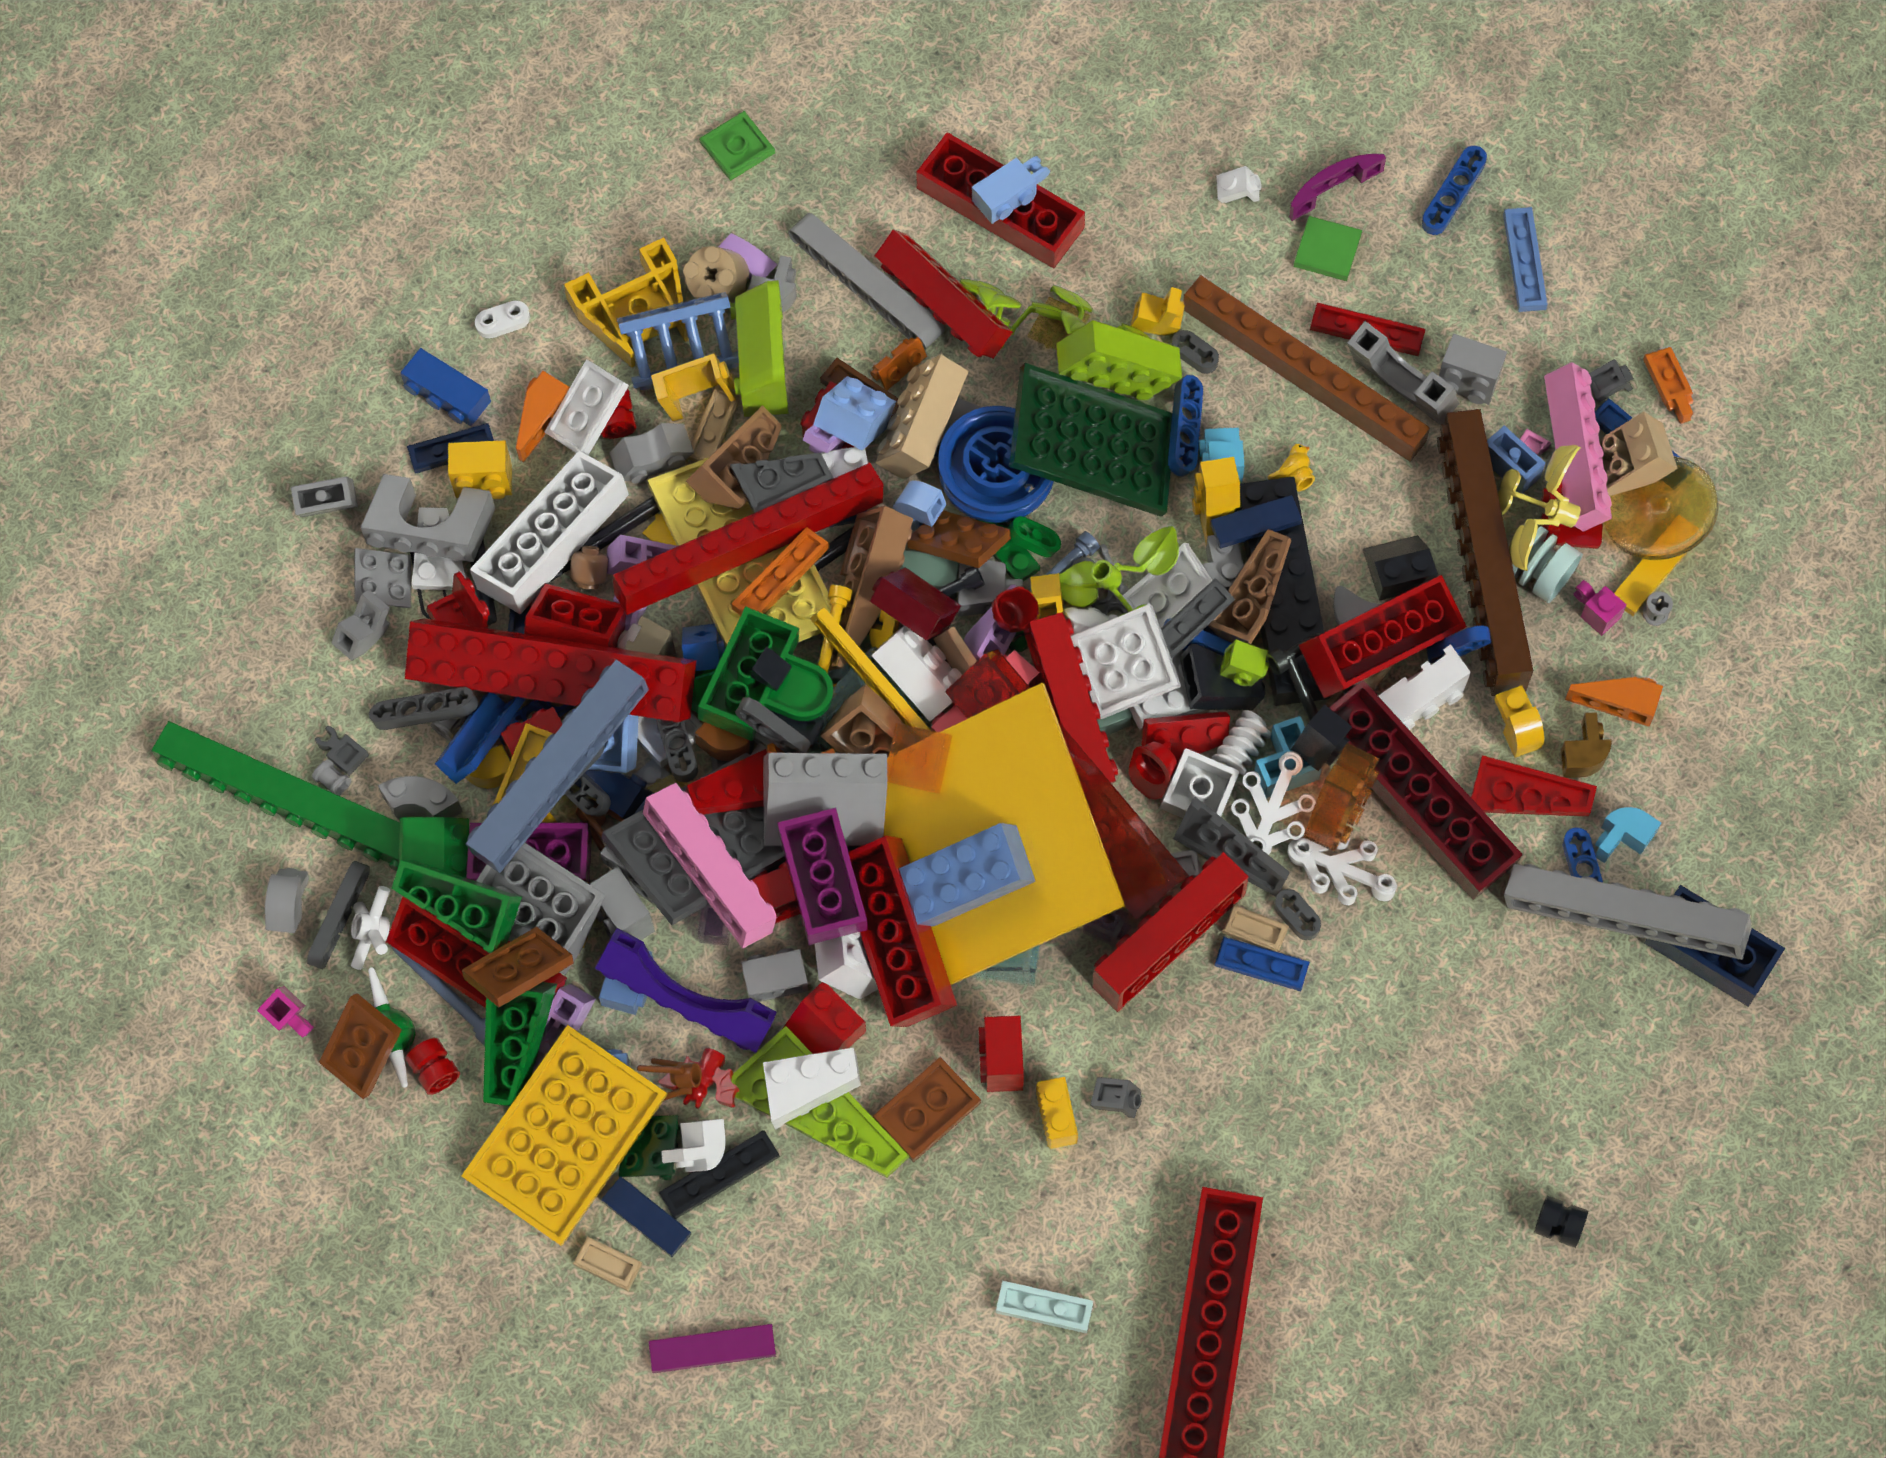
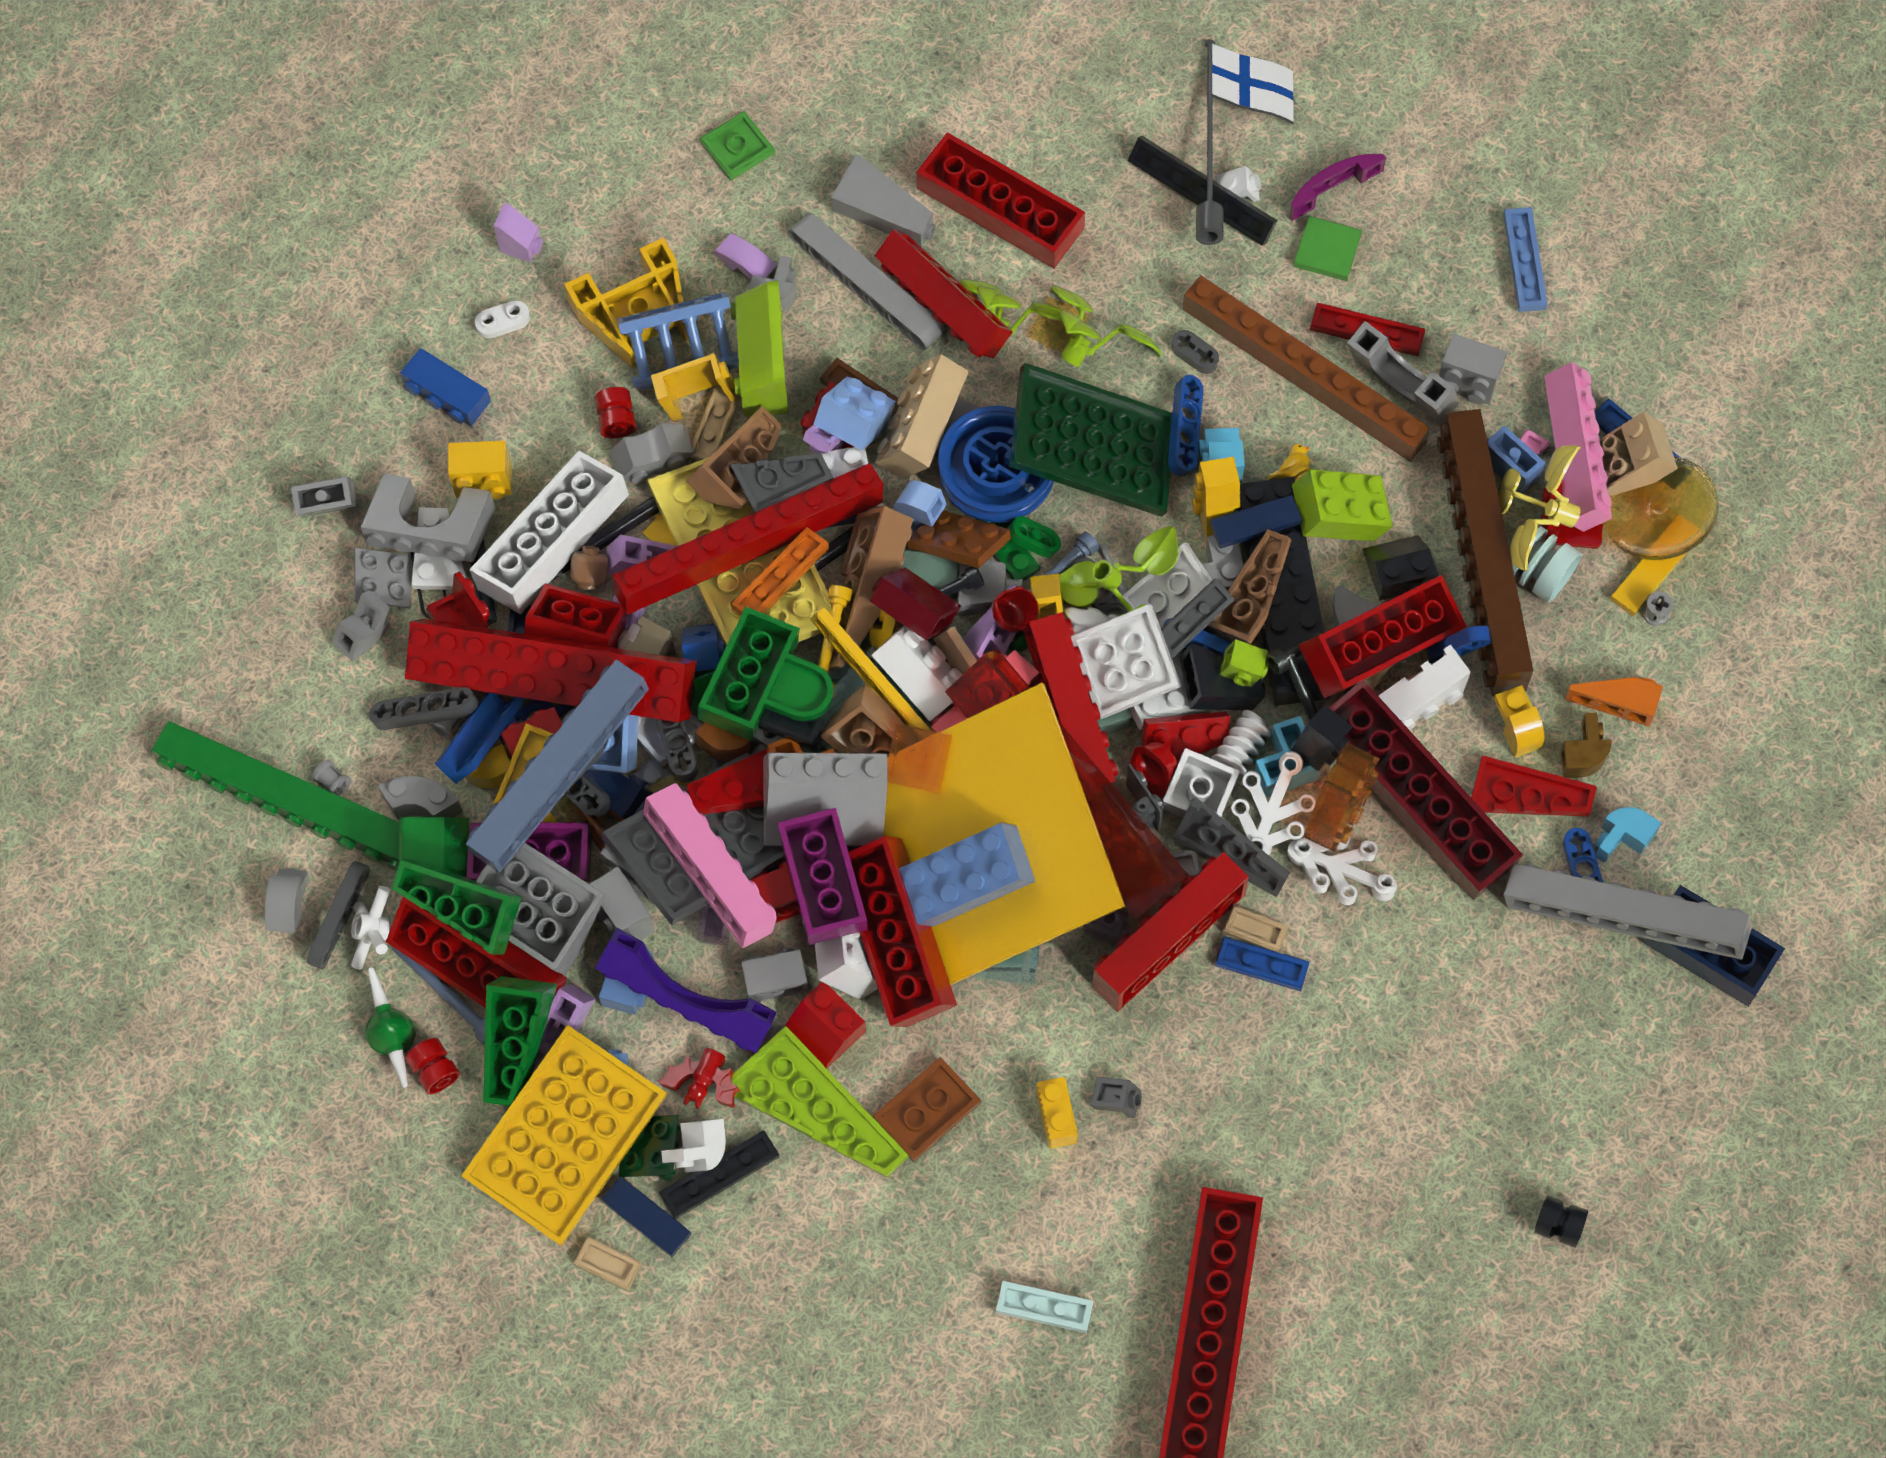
dark pink brick [257,986,314,1038] -> none
dark grey plate [315,726,369,776] -> none
dark orange plate [319,993,402,1099] -> none
dark blue tile [407,423,494,474] -> none
dark orange plate [462,927,574,1007] -> none
orange slope [516,371,570,462] -> none
white tile [544,359,629,455] -> none
dark orange plant [637,1058,702,1101] -> none
magenta tile [649,1324,776,1374] -> none
tan brick [683,246,749,303] -> none
dark grey beam [735,697,811,753] -> none
black slope [751,647,792,692] -> none
white wedge [763,1048,861,1130] -> none
orange hinge [870,337,927,390] -> none
light blue brick [972,156,1050,224] -> none
red brick [978,1015,1024,1092] -> none
lime brick [1056,320,1182,400] -> none
yellow brick [1131,287,1185,335] -> none
dark grey beam [1274,889,1321,940] -> none
blue beam [1422,146,1487,235] -> none
dark pink brick [1573,580,1626,636] -> none
dark grey bracket [1589,359,1634,402] -> none
orange hinge [1643,347,1693,424] -> none
none -> lavender slope [493,203,543,262]
none -> light grey slope [831,154,936,247]
none -> dark grey hinge [1126,764,1164,833]
none -> black tile [1127,136,1278,246]
none -> flag [1196,39,1294,245]
none -> lime brick [1292,469,1393,541]

